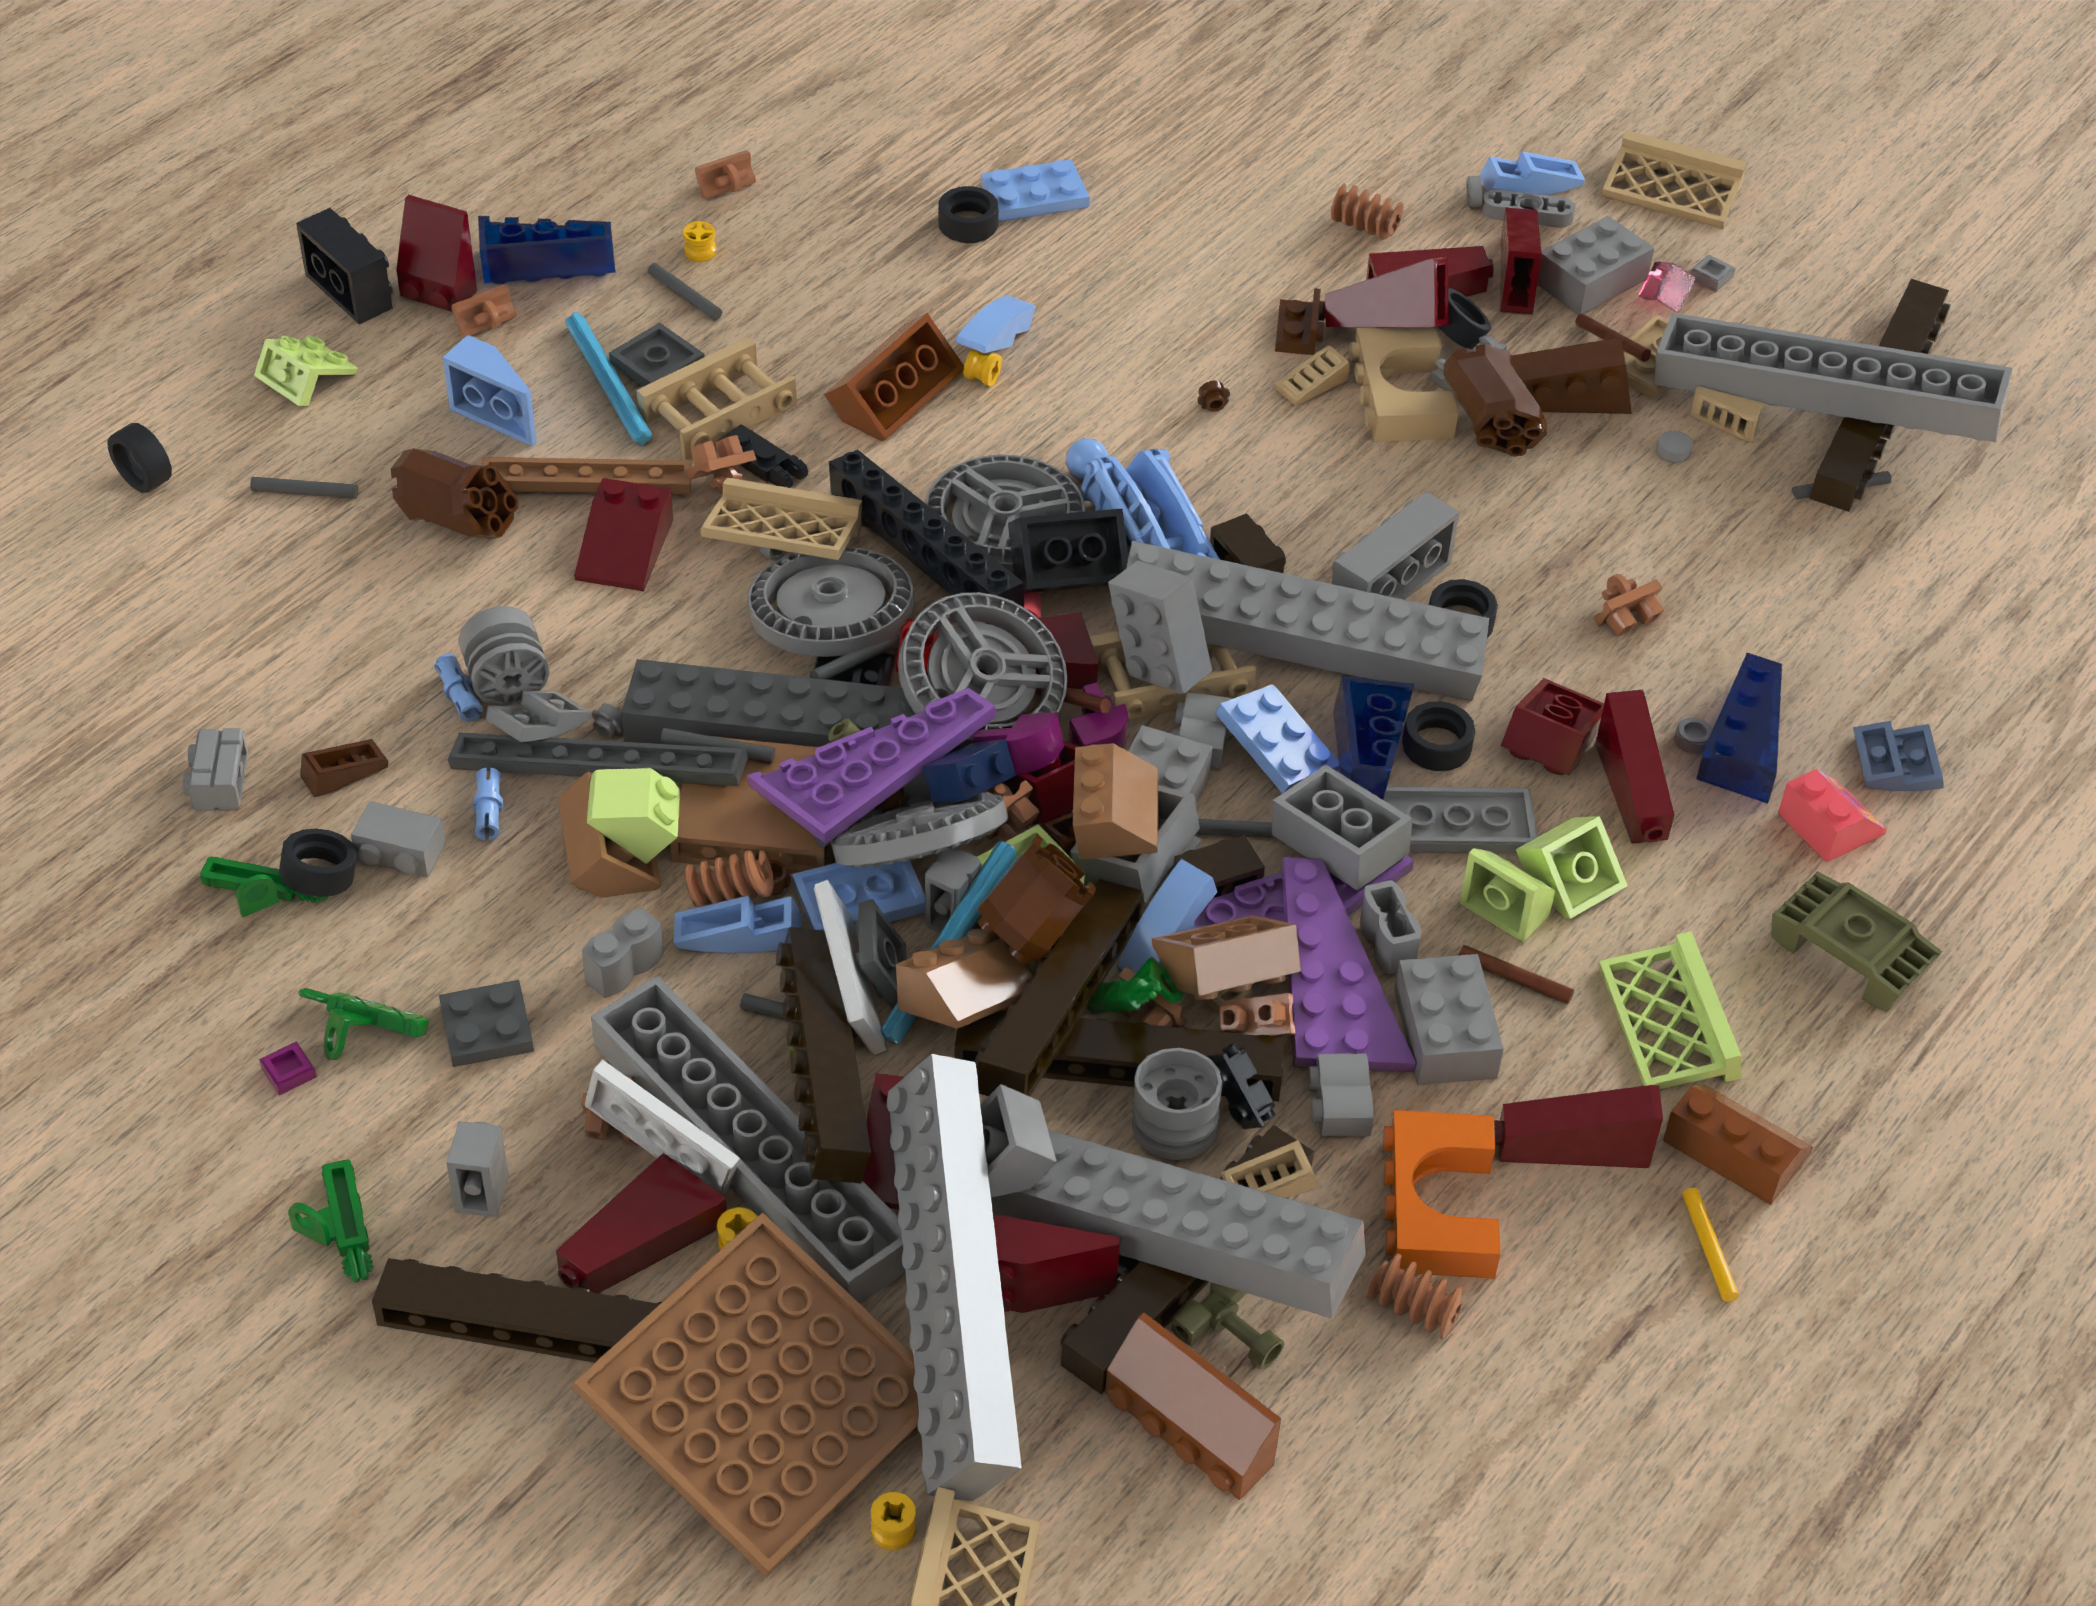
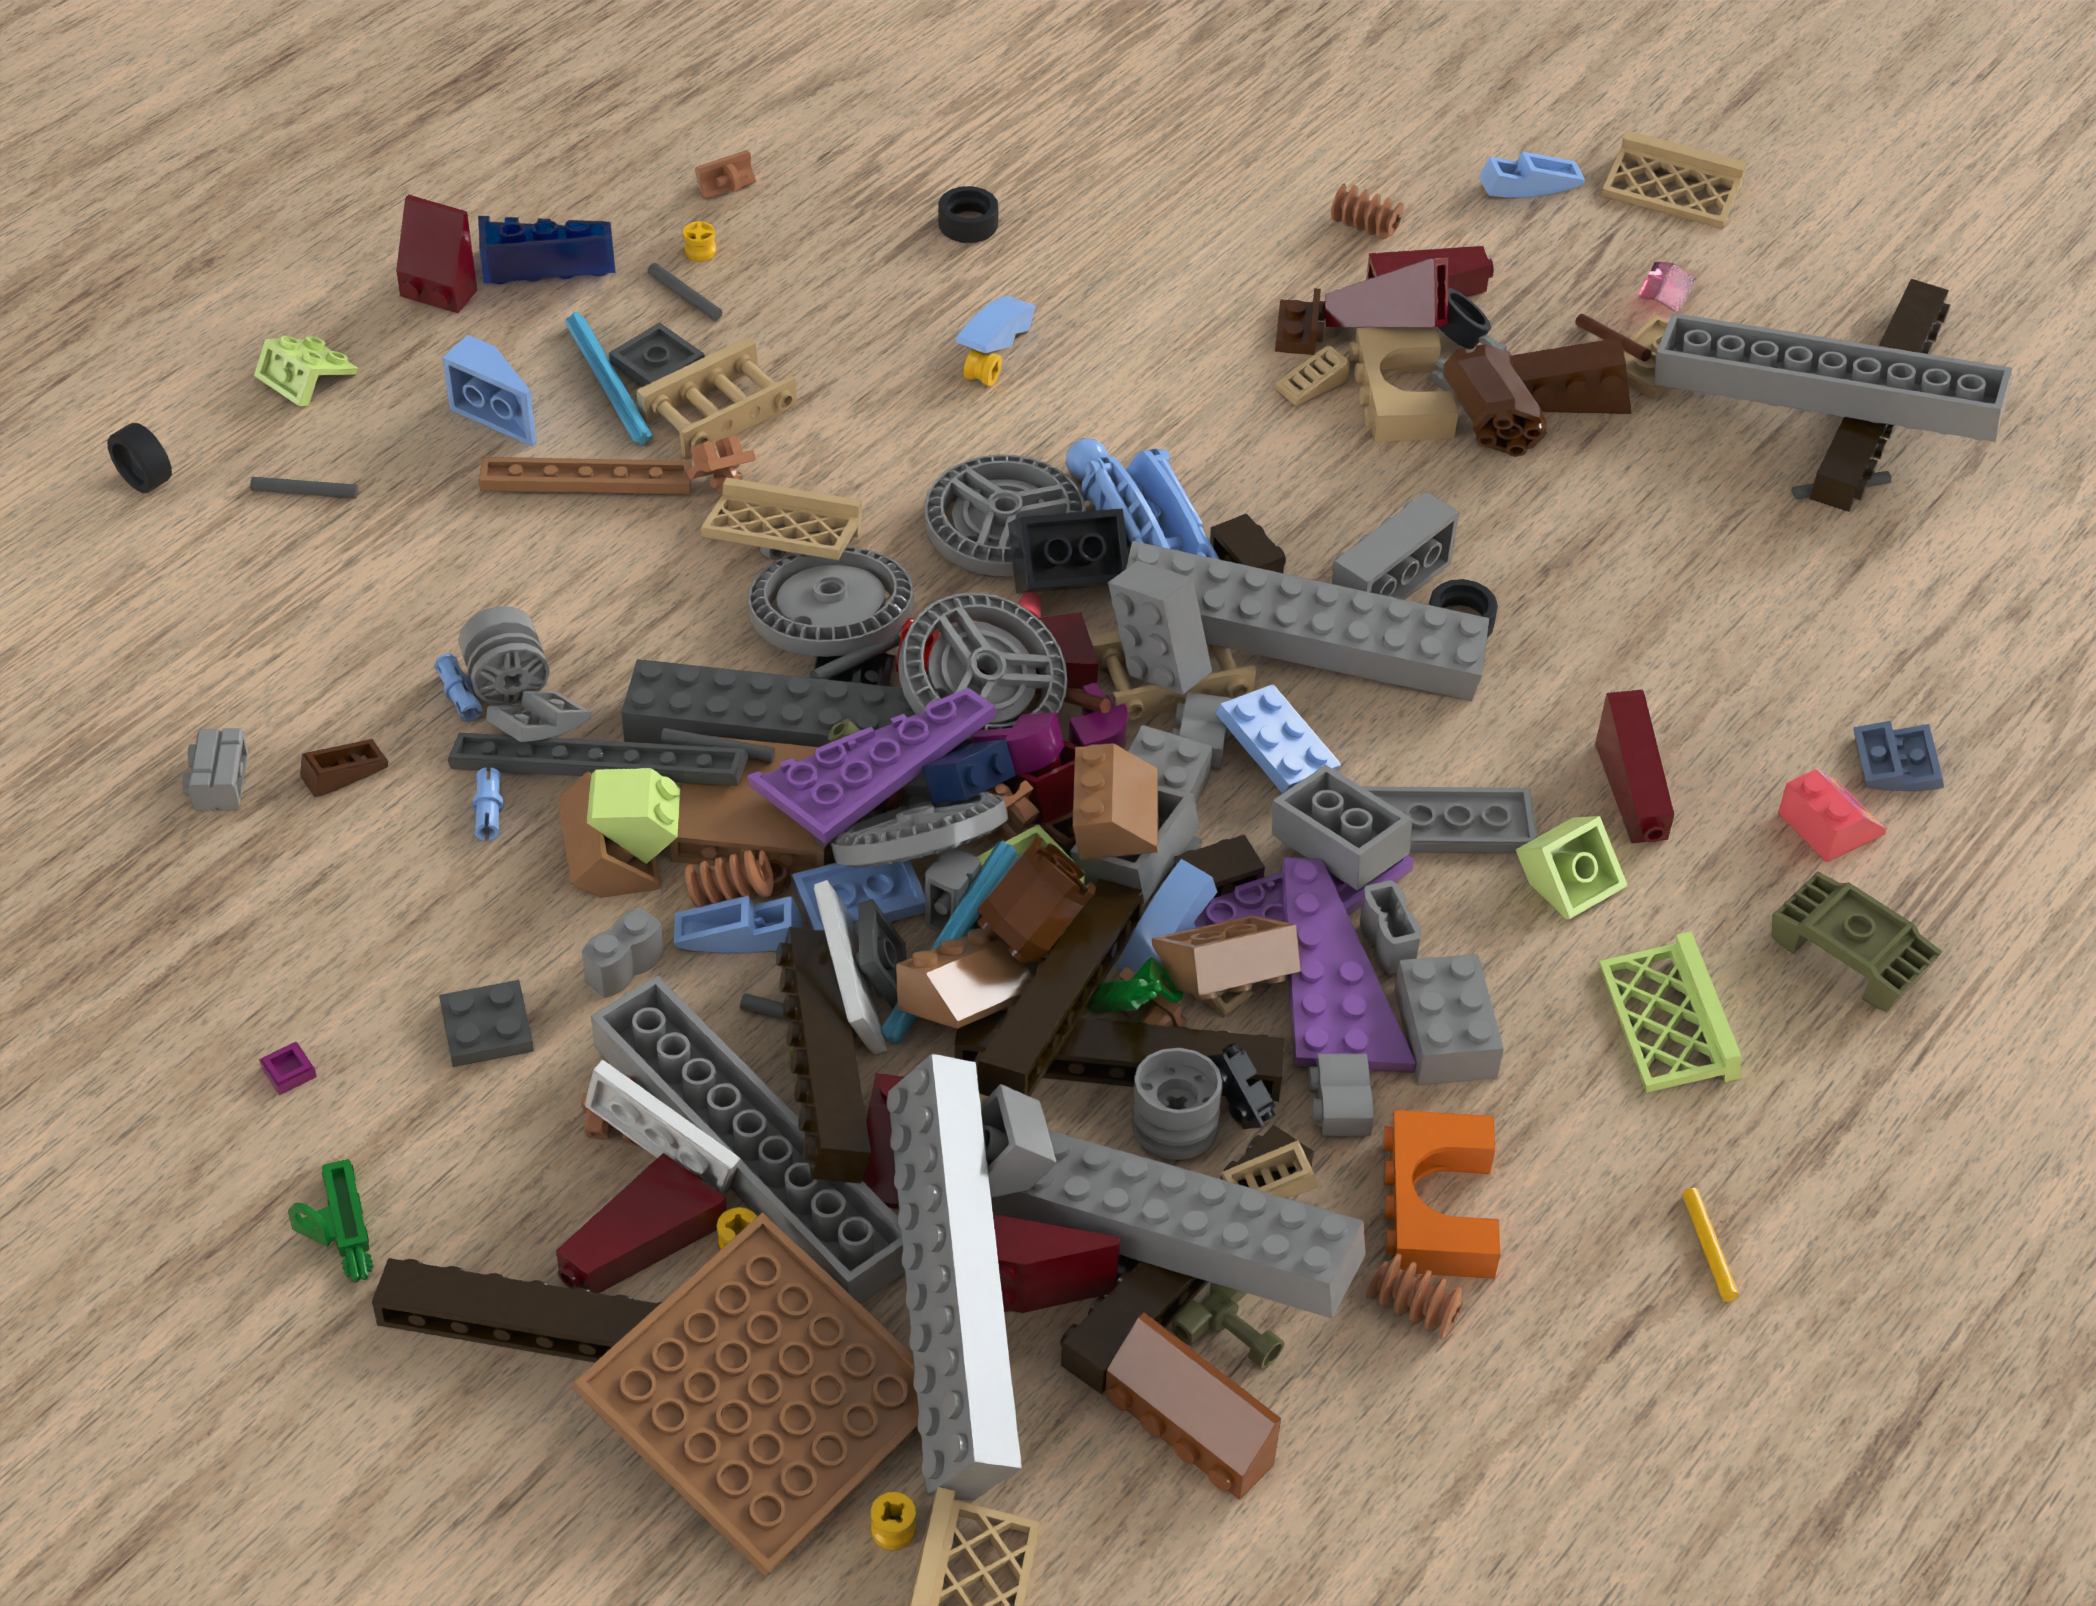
green piece [200,856,328,918] -> none
black tyre [279,828,357,897] -> none
black brick [296,208,393,324] -> none
green piece [298,988,429,1060] -> none
light grey brick [351,801,446,877] -> none
reddish brown brick [391,448,518,539] -> none
light grey brick [446,1121,509,1217] -> none
nougat hips [451,284,517,338] -> none
dark red slope [574,478,673,592] -> none
light grey plate [592,703,623,737] -> none
black hinge [717,424,809,488] -> none
dark orange slope [824,313,964,441] -> none
black brick [829,449,1024,628] -> none
light blue plate [981,159,1090,222] -> none
dark grey bar [1196,819,1276,838] -> none
reddish brown plate [1197,380,1230,412] -> none
nougat hips [1219,993,1296,1037] -> none
clear blue wedge [1333,676,1415,800] -> none
black tyre [1402,701,1476,771] -> none
yellowish green slope [1459,848,1555,943] -> none
copper bar [1459,945,1574,1004] -> none
light grey tile [1466,175,1482,208] -> none
light grey beam [1482,189,1575,228] -> none
dark red slope [1494,1085,1663,1168] -> none
dark red slope [1500,207,1542,314] -> none
dark red slope [1501,678,1604,775] -> none
light grey brick [1537,216,1654,315] -> none
nougat hips [1593,574,1664,636] -> none
light grey tile [1657,431,1693,463] -> none
dark orange slope [1663,1085,1813,1205] -> none
light grey tile [1674,718,1714,754] -> none
light grey tile [1689,255,1735,292] -> none
tan slope [1690,386,1763,442] -> none
clear blue wedge [1696,653,1782,804] -> none

